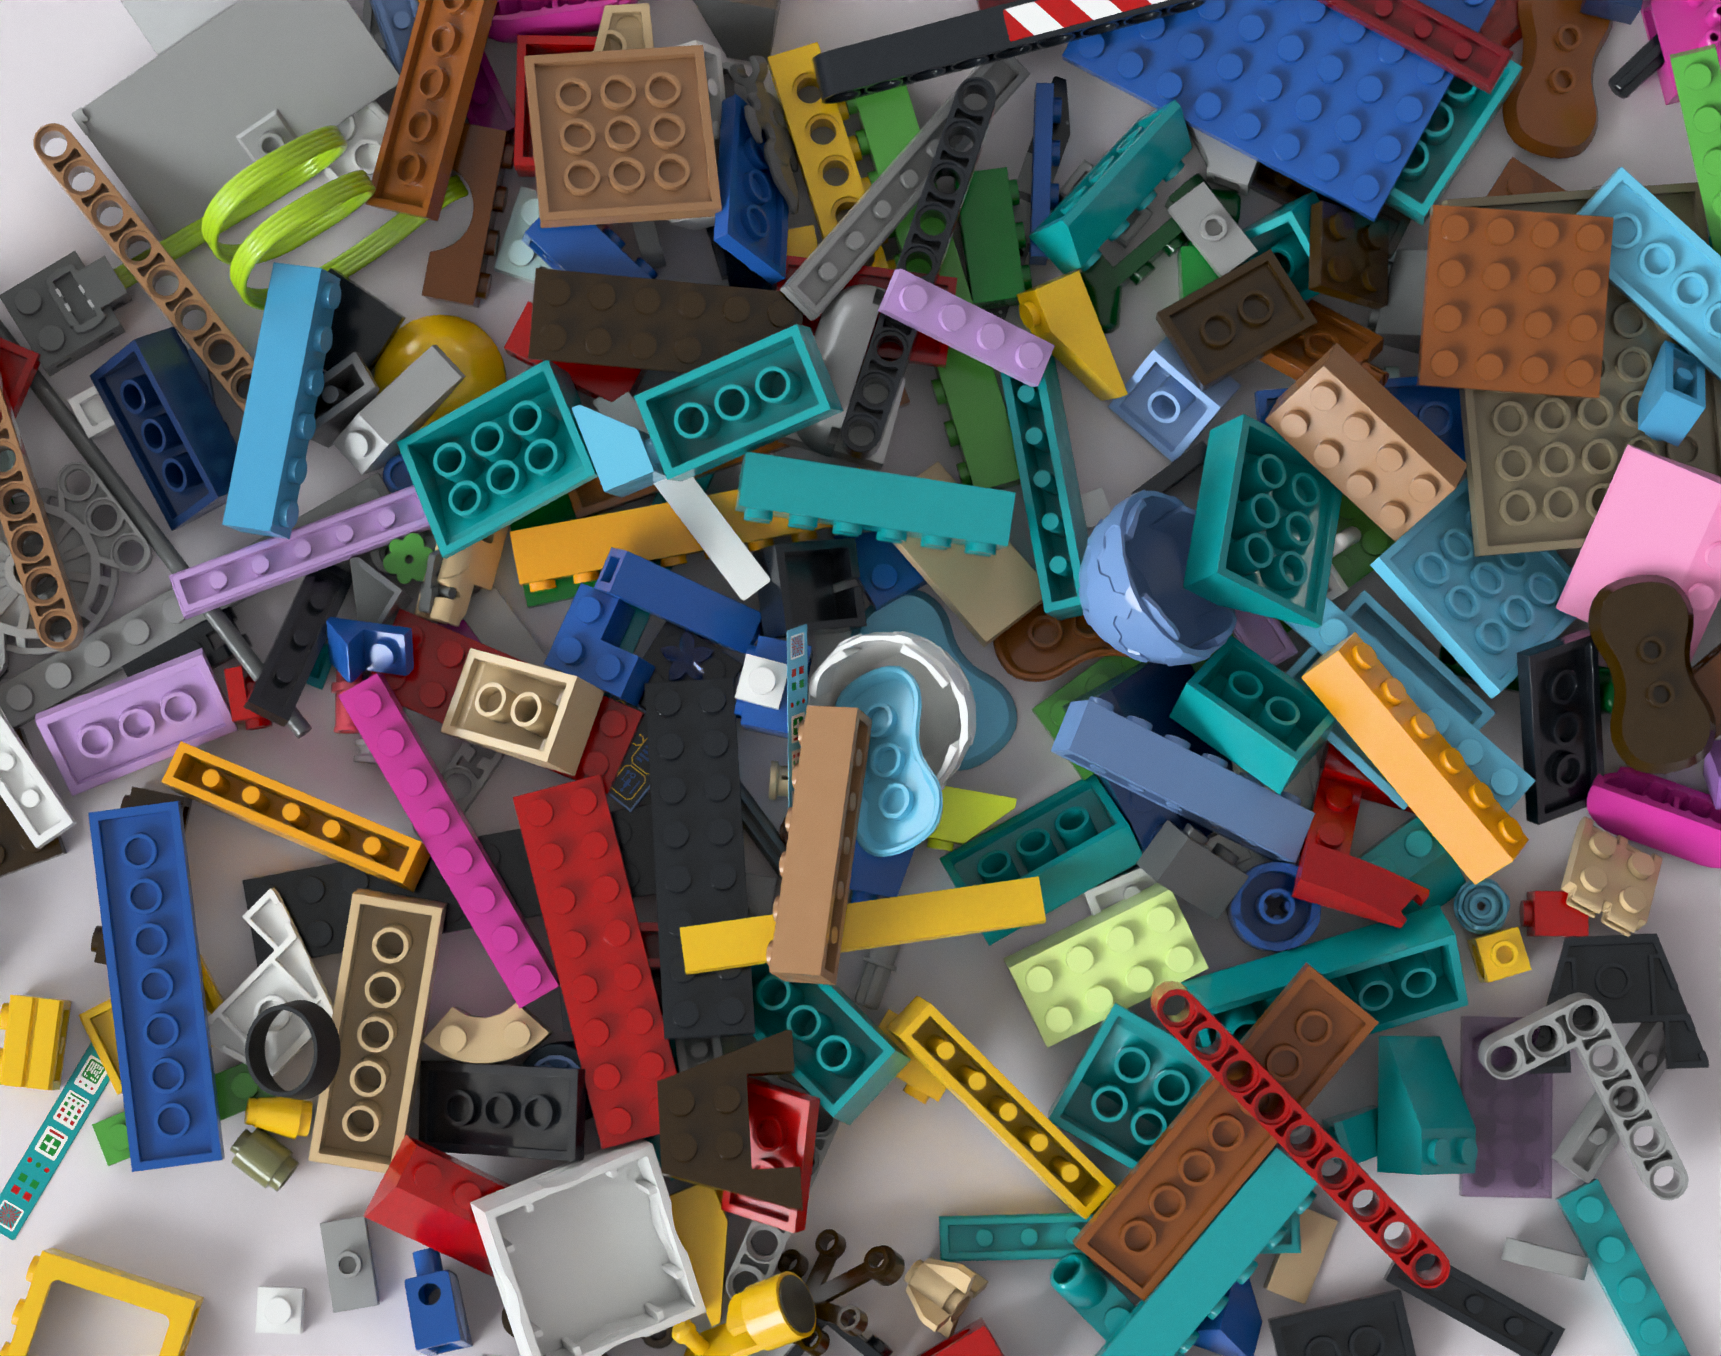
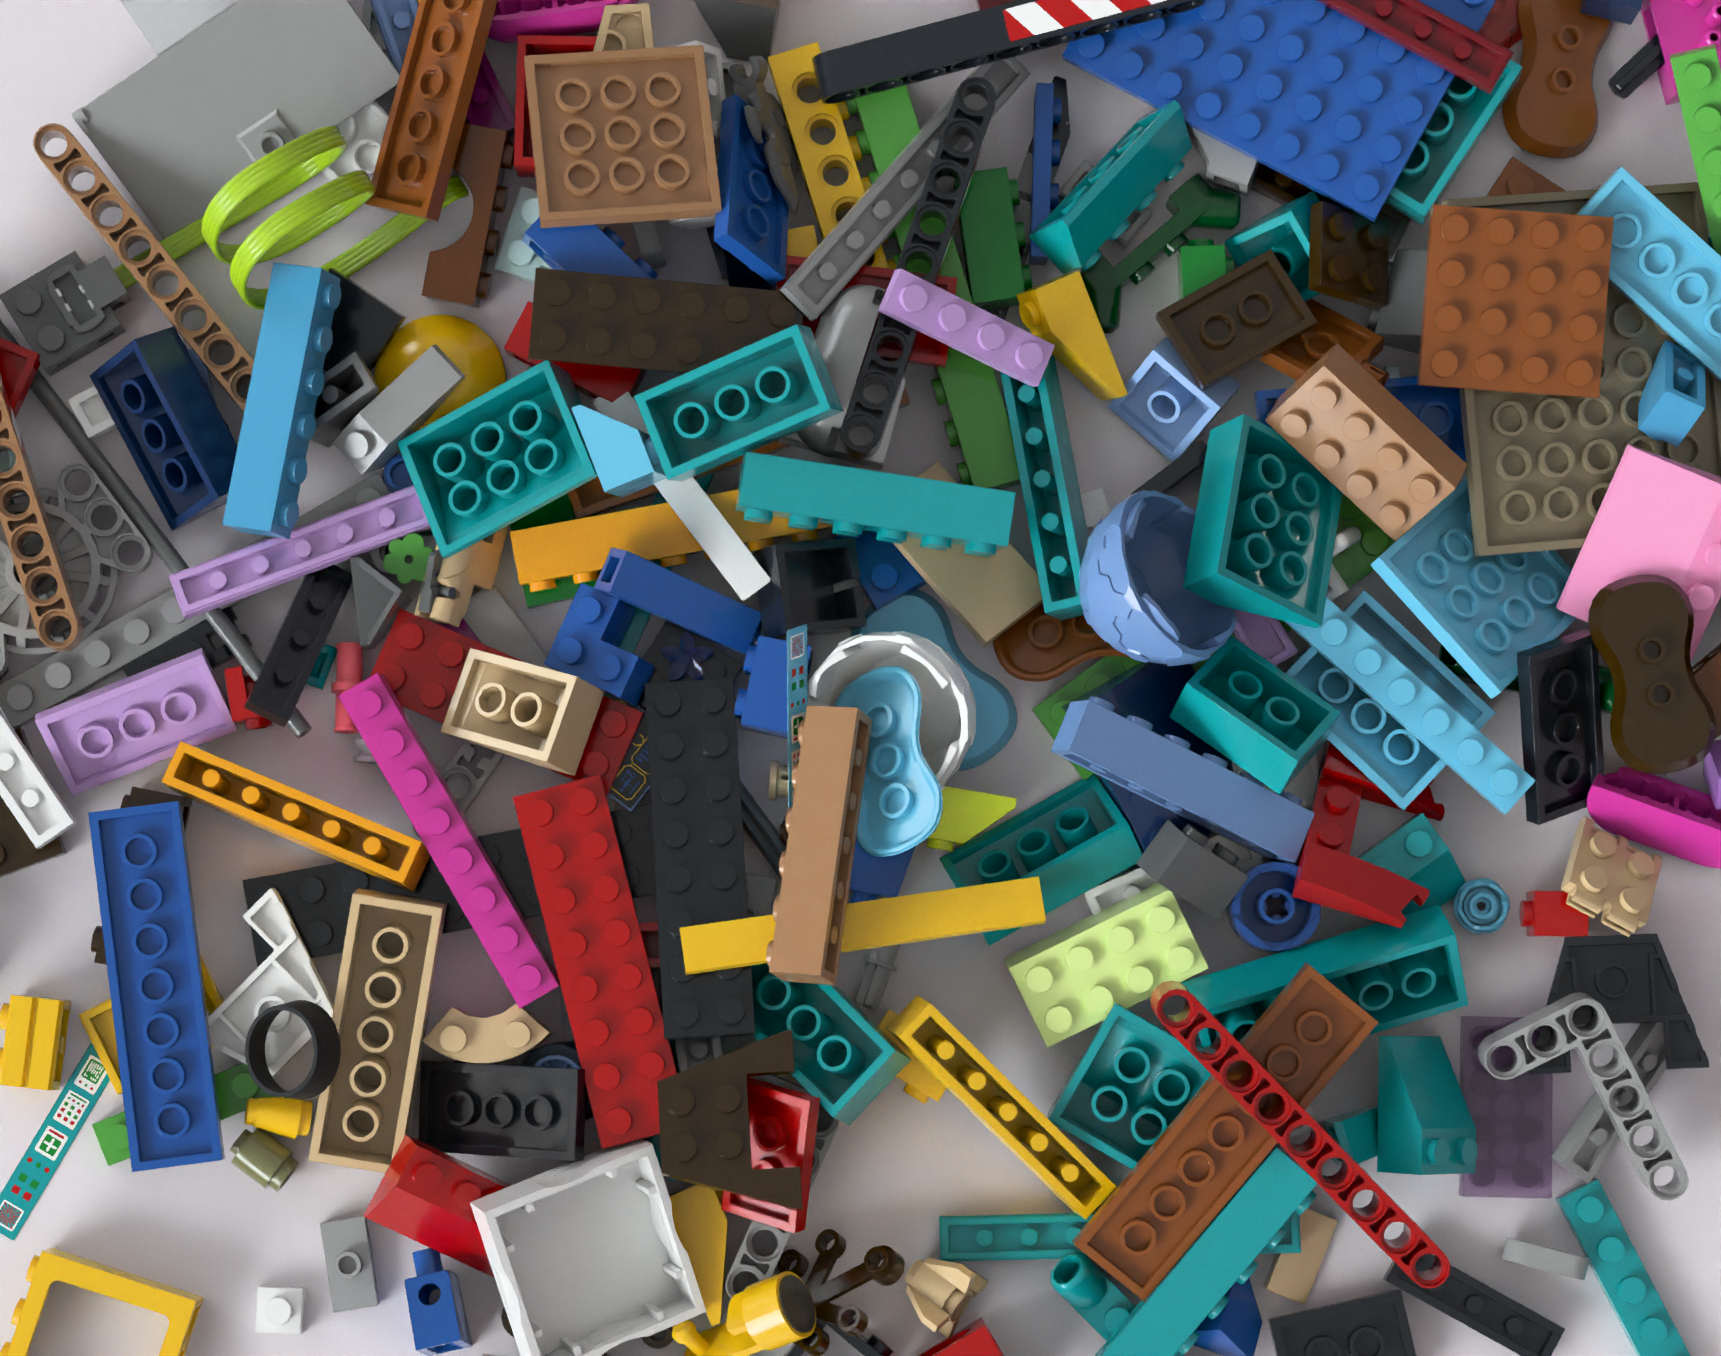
blue slope [326,617,414,683] -> none
white plate [735,654,787,710] -> none
light grey plate [1167,181,1258,278] -> none
light orange brick [1301,632,1529,885] -> none
yellow brick [1467,927,1532,983] -> none

